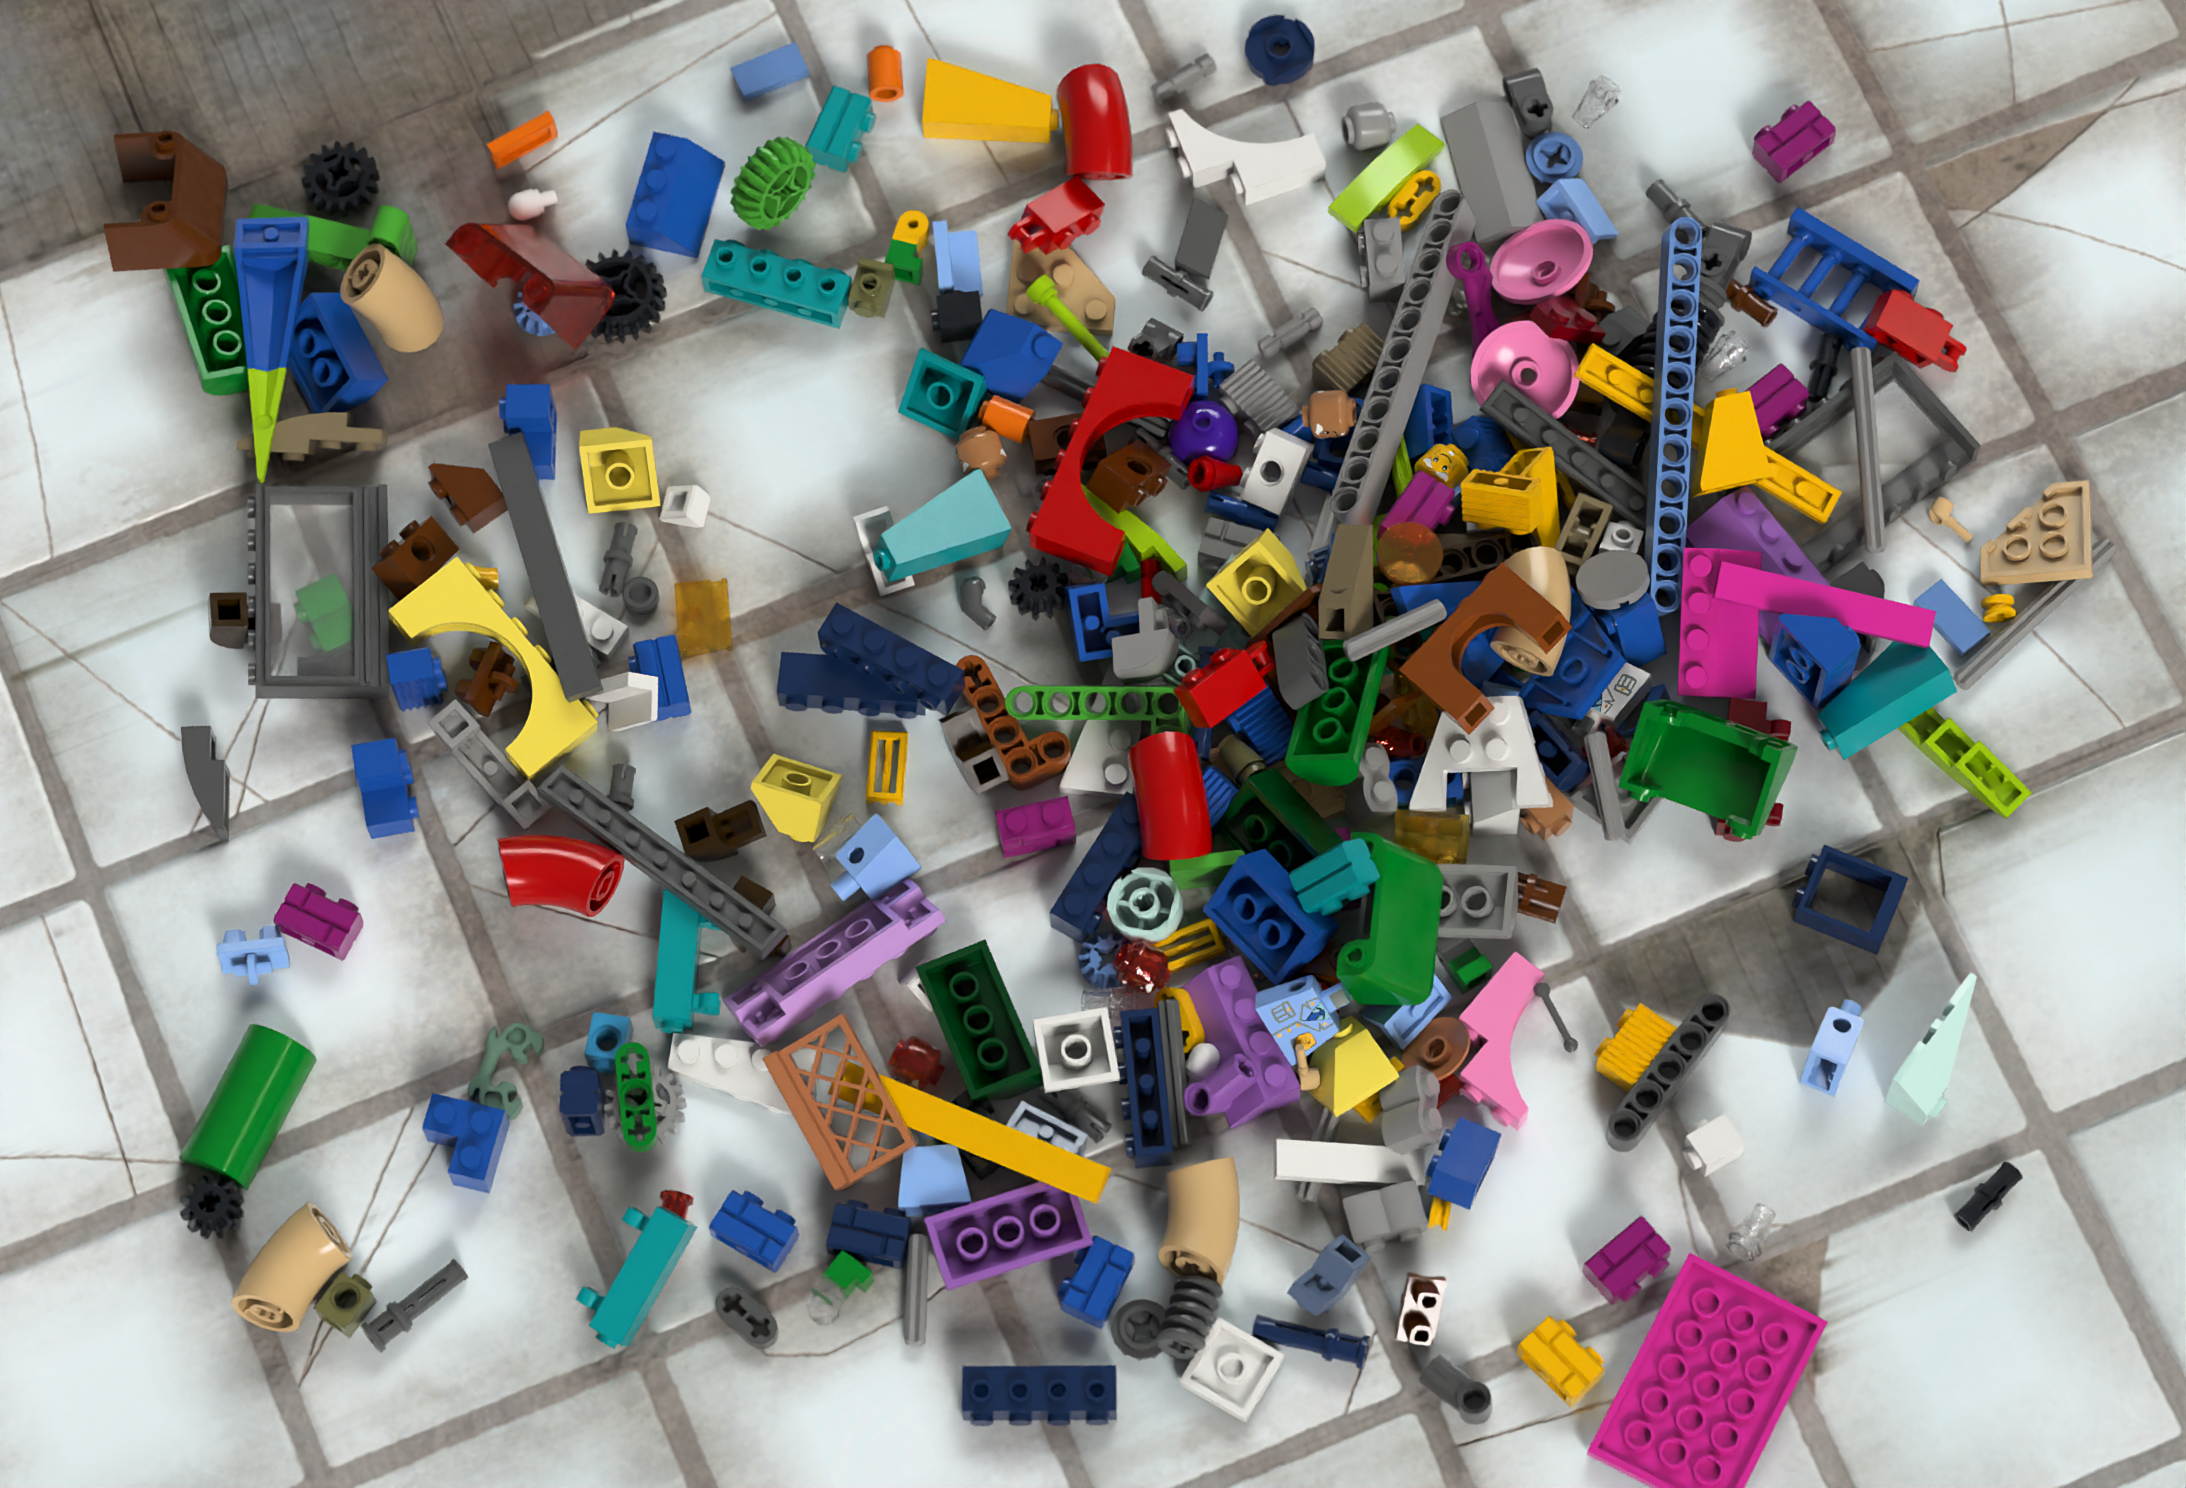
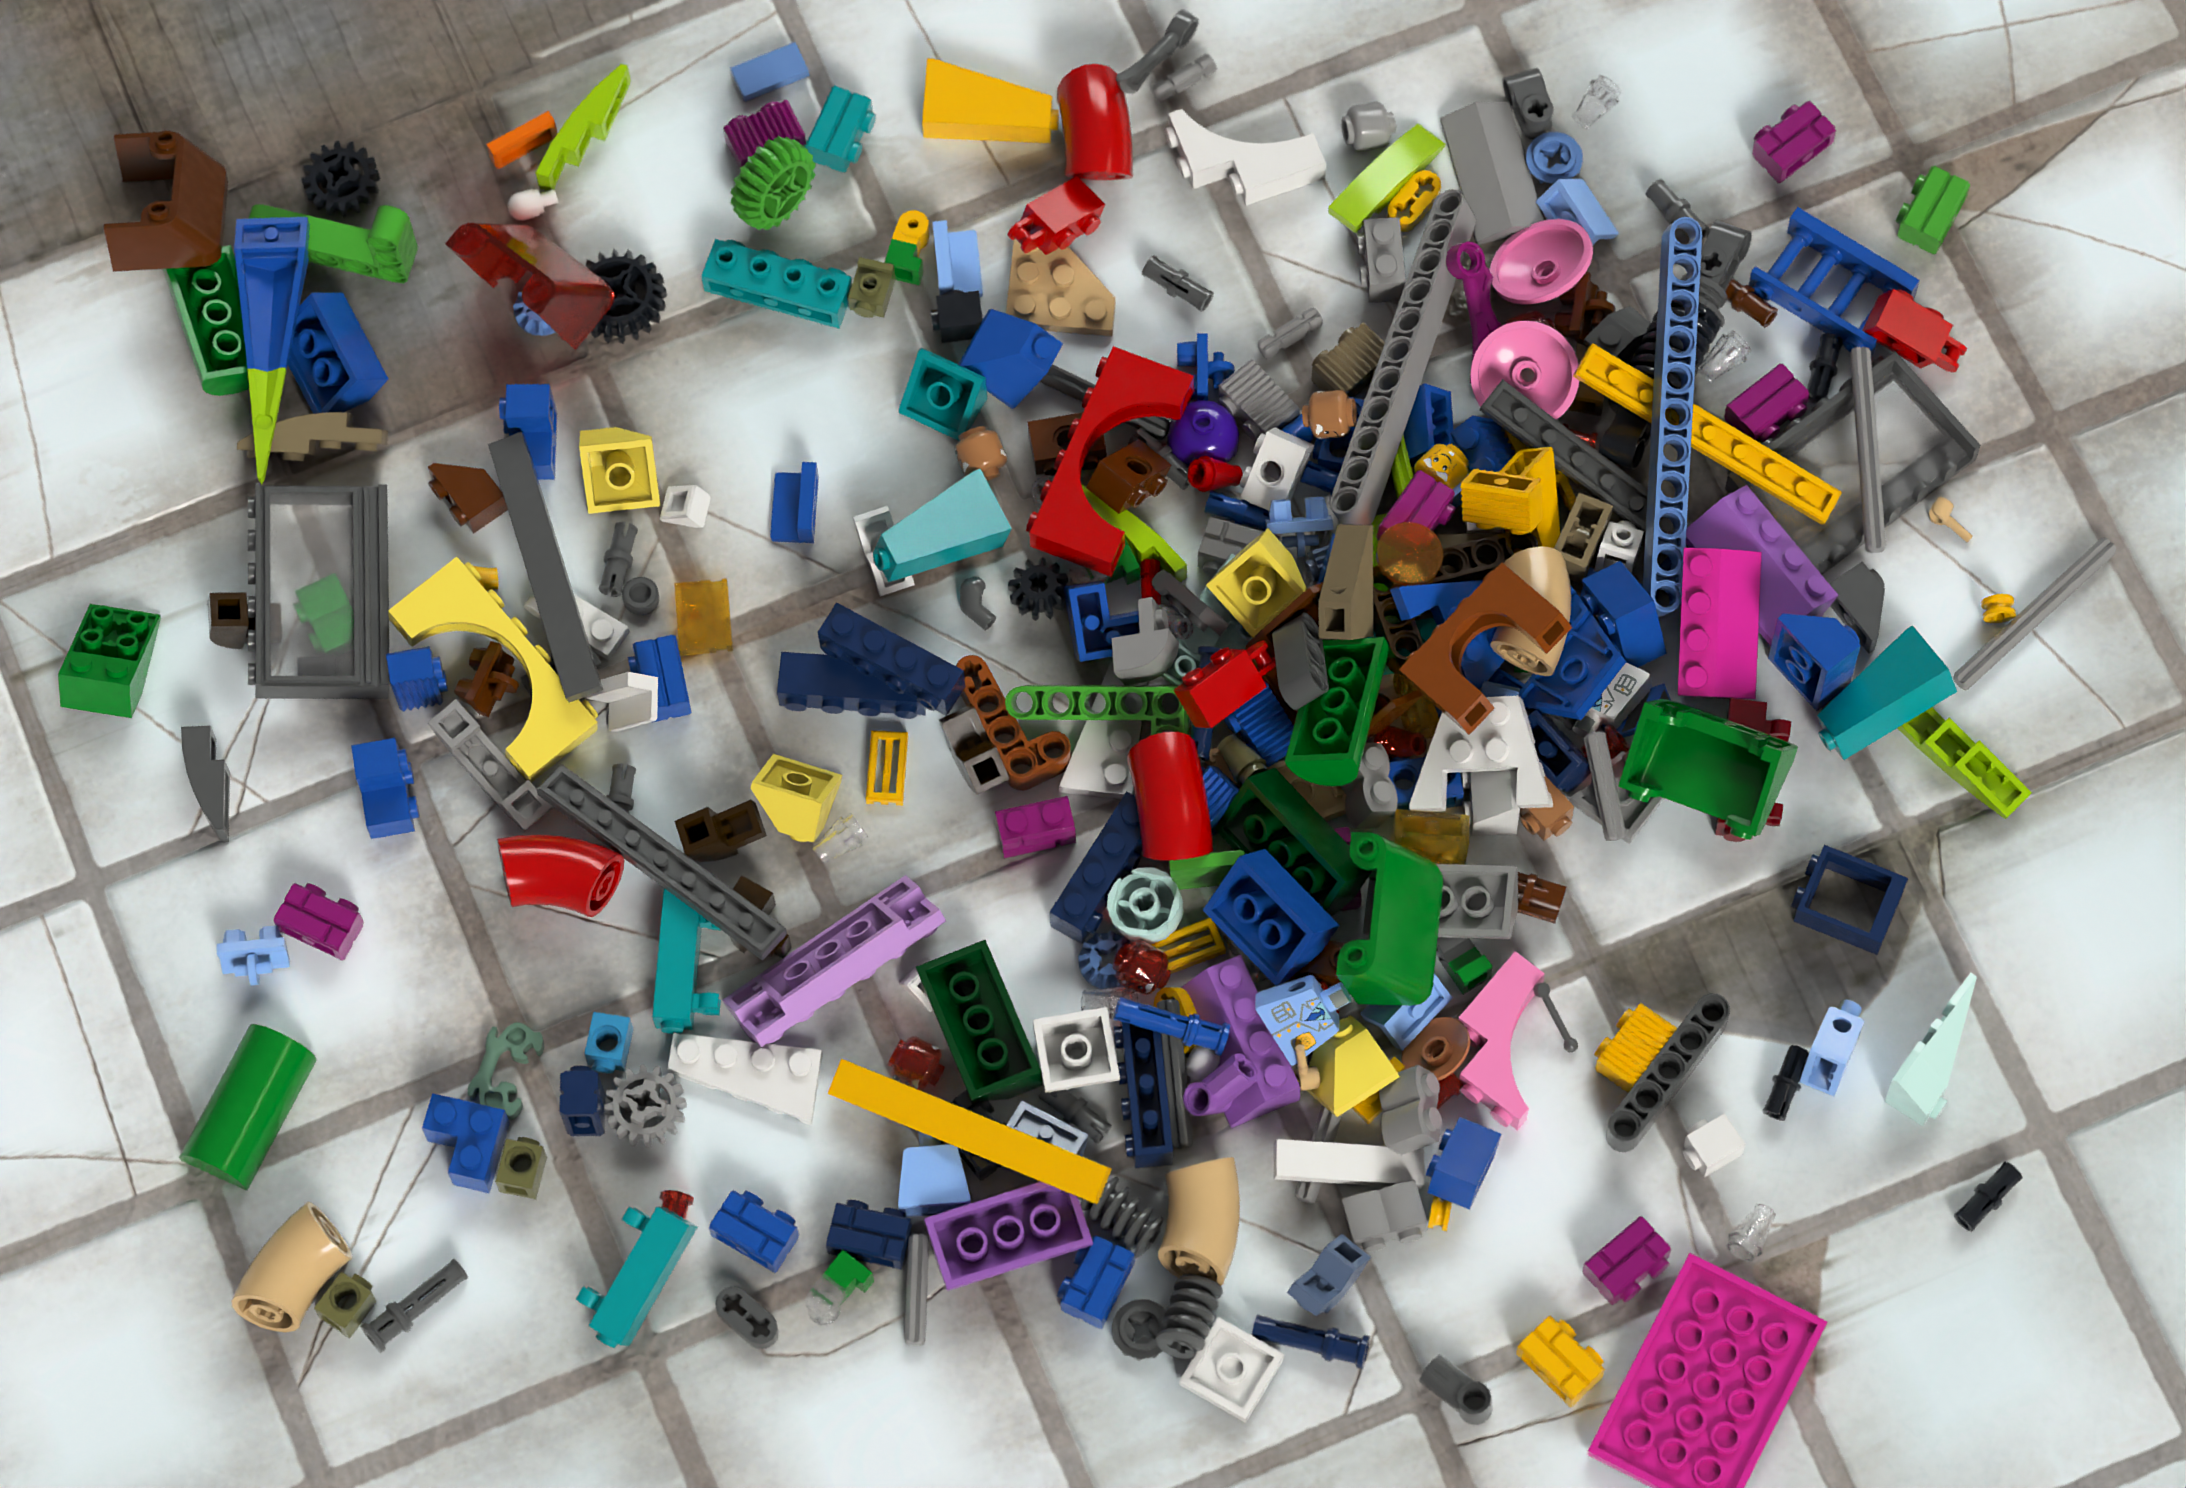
black gear [180,1175,245,1240] -> none
tan brick [340,244,444,353] -> none
reddish brown brick [371,516,459,601] -> none
green beam [615,1042,658,1152] -> none
blue slope [625,131,725,258] -> none
nougat fence [762,1014,917,1191] -> none
light blue torso [829,813,922,901] -> none
orange brick [866,45,904,102] -> none
dark blue brick [962,1365,1117,1426] -> none
orange brick [978,395,1036,444] -> none
lime piece [1025,274,1109,363] -> none
dark grey piece [1127,318,1184,362] -> none
dark grey slope [1175,199,1228,279] -> none
dark blue plate [1245,15,1315,86] -> none
teal brick [1288,838,1380,916] -> none
light grey axle [1342,599,1447,661] -> none
hips [1394,1272,1447,1346] -> none
dark red wing [1529,294,1606,345] -> none
light grey tile [1575,550,1650,610] -> none
yellow slope [1691,388,1772,497] -> none
dark pink tile [1712,561,1936,648] -> none
medium blue tile [1913,579,1991,657] -> none
tan plate [1980,480,2093,586] -> none
none -> green slope [58,604,161,718]
none -> olive brick [495,1137,547,1199]
none -> lime slope [536,63,631,191]
none -> magenta brick [723,100,806,171]
none -> blue panel [770,462,819,543]
none -> dark grey piece [1080,1177,1164,1258]
none -> blue pin [1113,997,1230,1056]
none -> dark grey piece [1116,9,1199,94]
none -> light blue hips [1266,497,1333,557]
none -> black axle [1762,1045,1809,1121]
none -> bright green brick [1895,166,1970,254]

